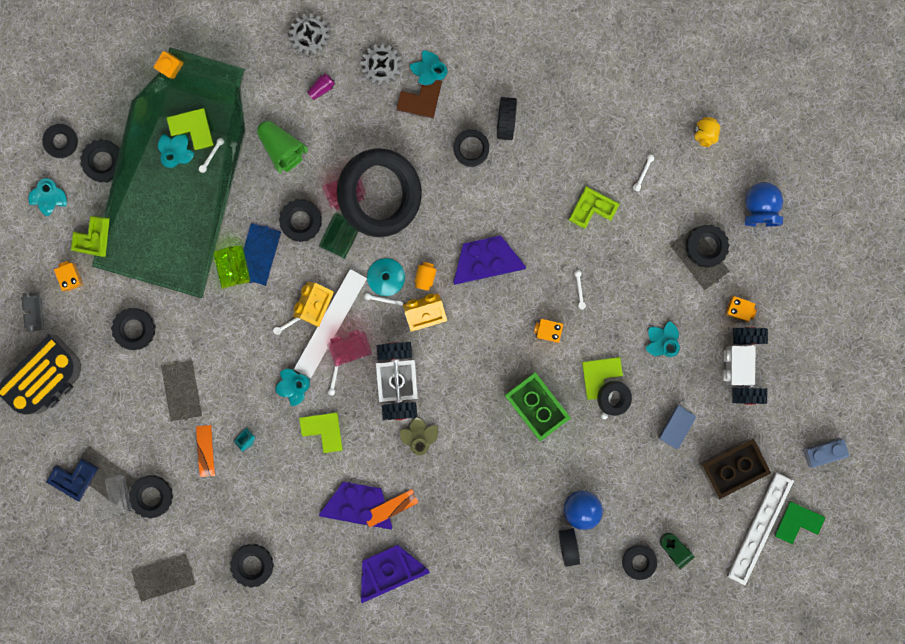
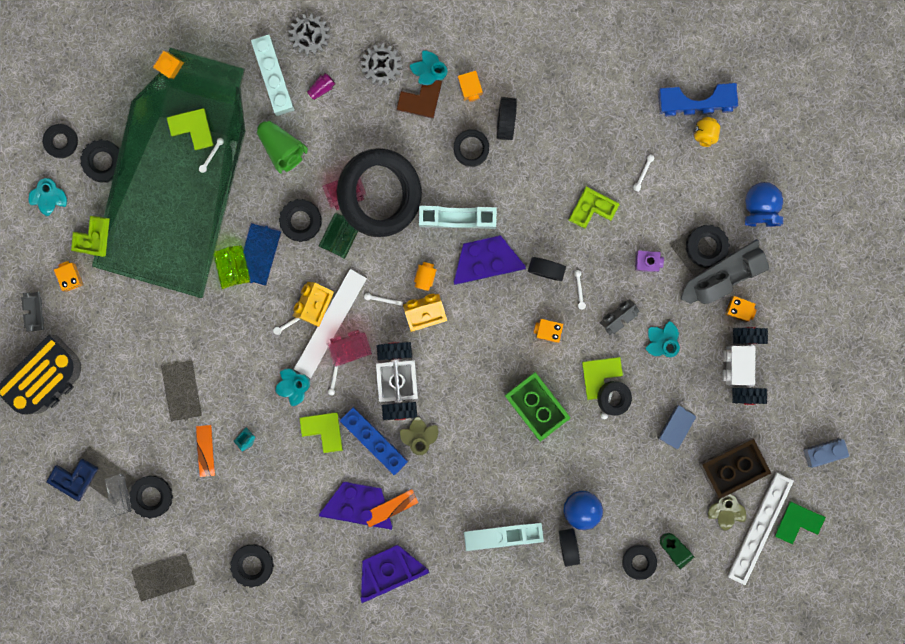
black tyre [111,308,156,350] -> none
teal plate [158,134,195,168] -> none
teal dish [367,258,405,296] -> none
none -> light aqua arch [251,35,294,116]
none -> blue brick [340,407,408,476]
none -> light aqua arch [419,206,497,229]
none -> light orange brick [458,70,483,102]
none -> light aqua slope [464,523,544,551]
none -> black tyre [528,257,566,281]
none -> dark grey hinge [600,299,640,335]
none -> medium lavender brick [635,250,664,272]
none -> blue arch [658,83,738,117]
none -> dark grey panel [680,239,769,304]
none -> olive plate [708,494,746,531]

